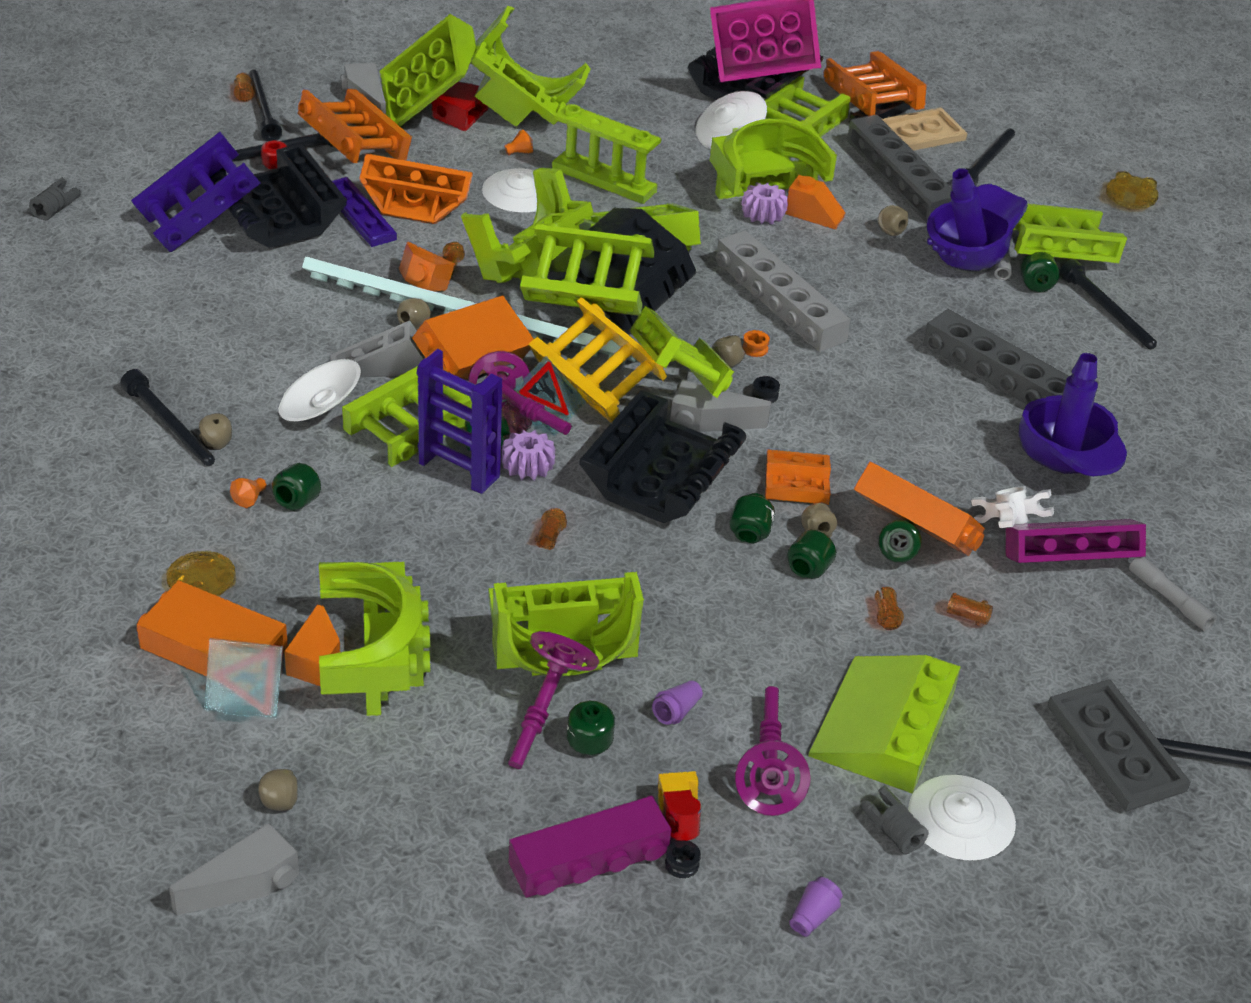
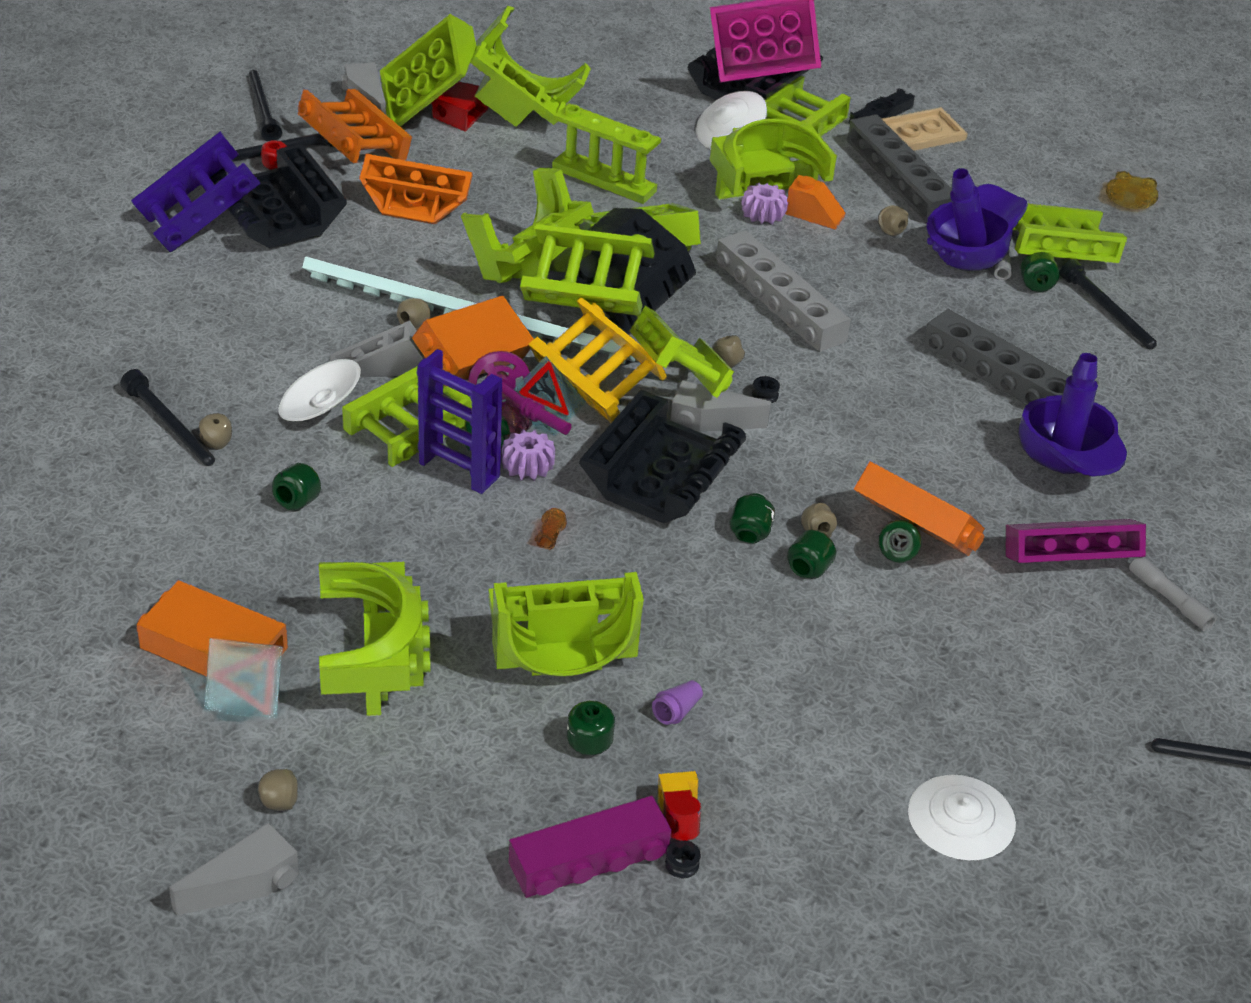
dark grey hinge [29,177,81,221] -> none
clear yellow dish [166,551,236,596] -> none
orange rock [230,478,267,508] -> none
clear orange pin [233,73,254,102] -> none
orange slope [284,604,340,686] -> none
dark purple tile [332,177,397,247] -> none
orange slope [399,242,455,291] -> none
clear orange pin [442,241,465,276] -> none
white hat [482,168,537,212] -> none
orange rock [504,129,534,155] -> none
magenta dish [508,631,599,769] -> none
magenta dish [735,686,811,816] -> none
orange bush [742,330,770,357] -> none
orange slope [765,449,831,505] -> none
medium lavender cone [789,877,843,937] -> none
lime slope [808,655,961,794] -> none
orange fence [823,51,927,116] -> none
dark grey hinge [860,785,929,854] -> none
clear orange pin [875,587,904,630] -> none
clear orange pin [947,593,993,626] -> none
black piece [965,128,1015,186] -> none
white pin [971,486,1054,528] -> none
dark grey plate [1047,679,1191,811] -> none

